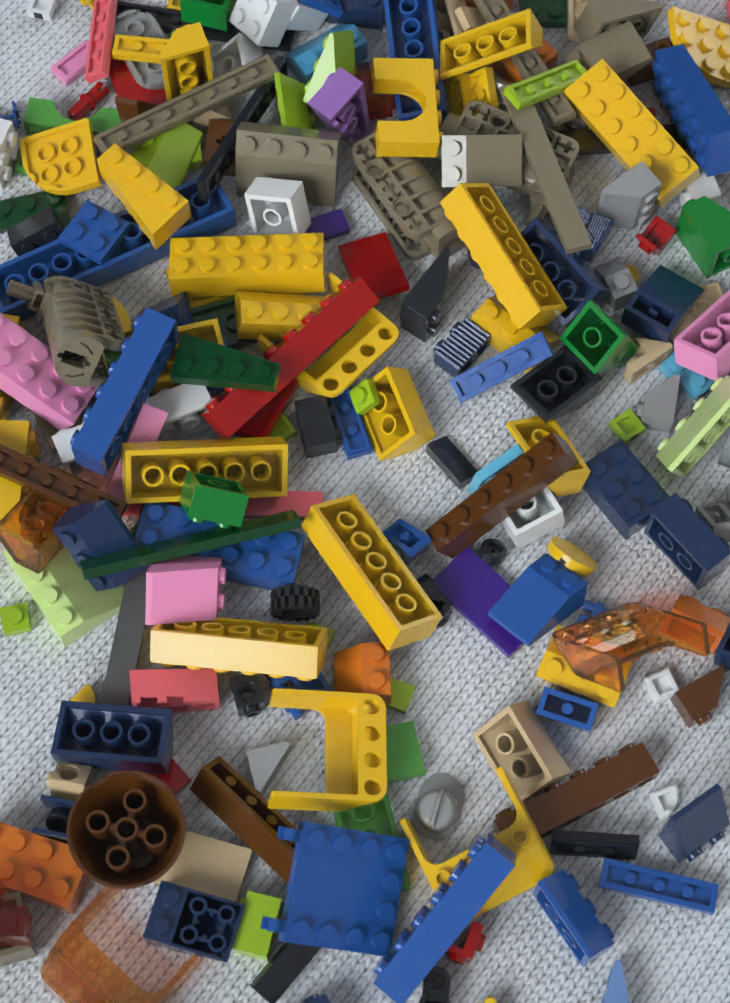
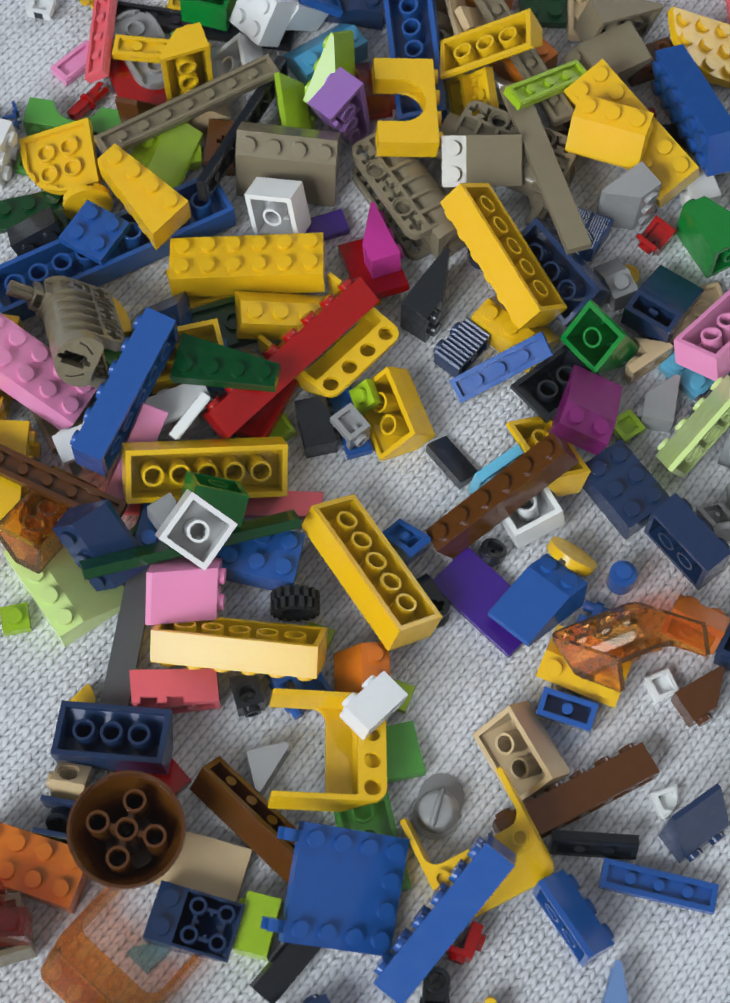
none -> yellow tile [62,183,113,220]
none -> clear light blue tile [126,944,169,975]
none -> light grey brick [147,493,177,531]
none -> white brick [155,489,238,570]
none -> white tile [167,392,210,440]
none -> light grey bracket [330,402,371,450]
none -> white brick [339,671,408,741]
none -> dark pink slope [362,202,404,279]
none -> magenta slope [549,365,623,456]
none -> yellow slope [565,93,654,169]
none -> blue brick [607,560,637,595]

